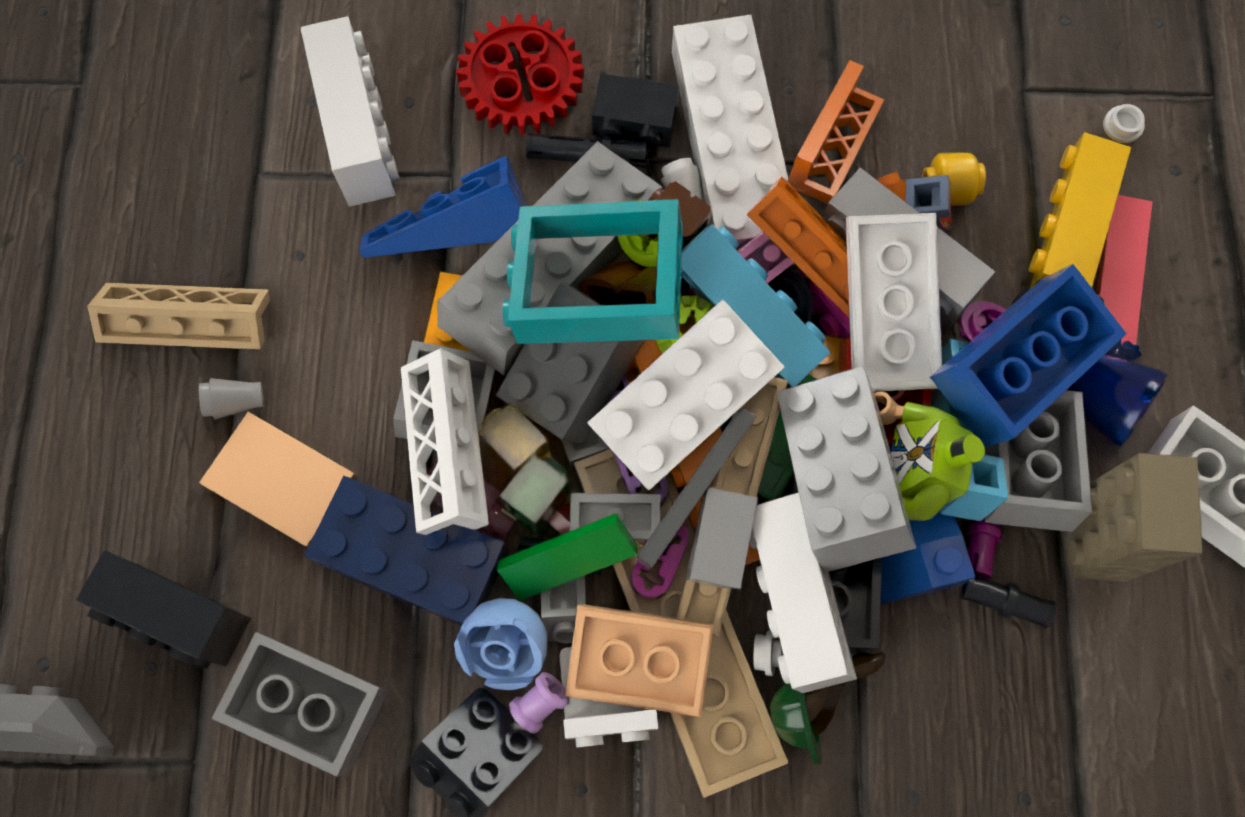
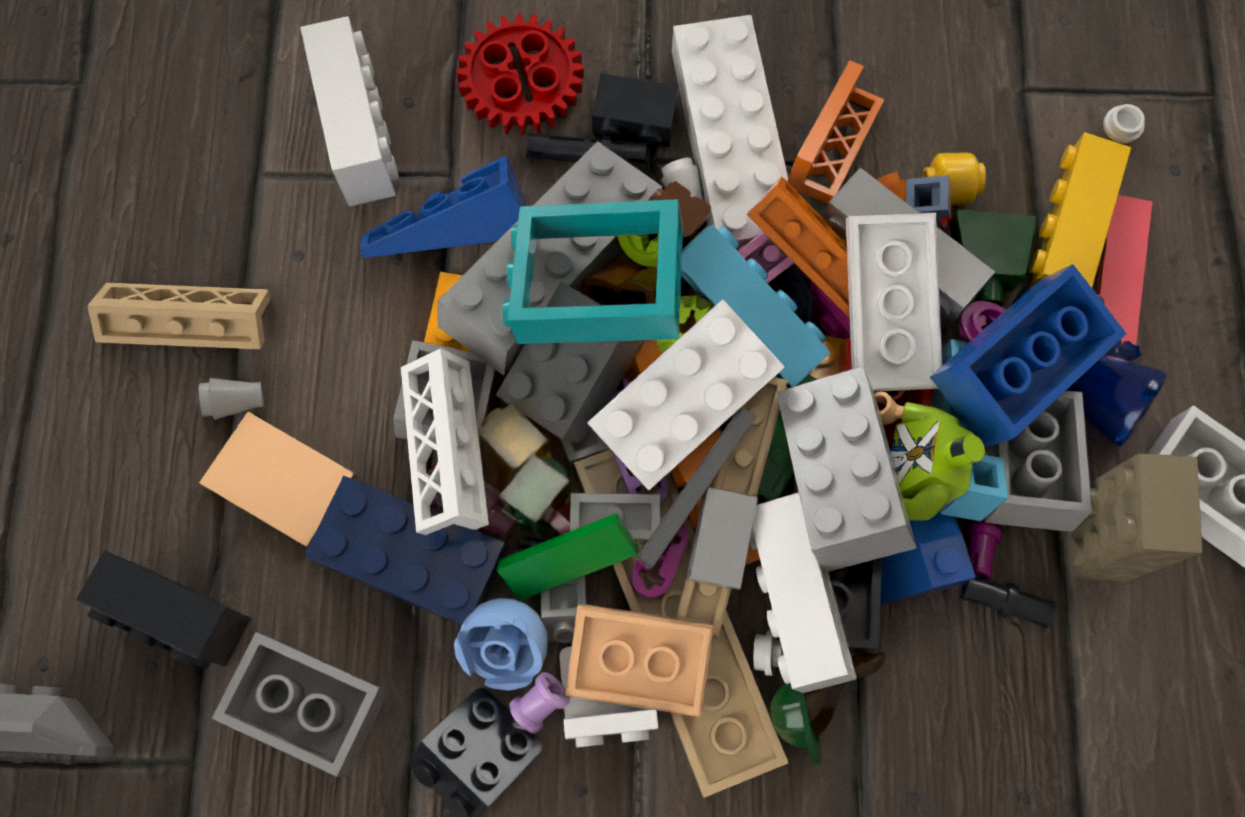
none -> dark green torso [950,209,1036,306]

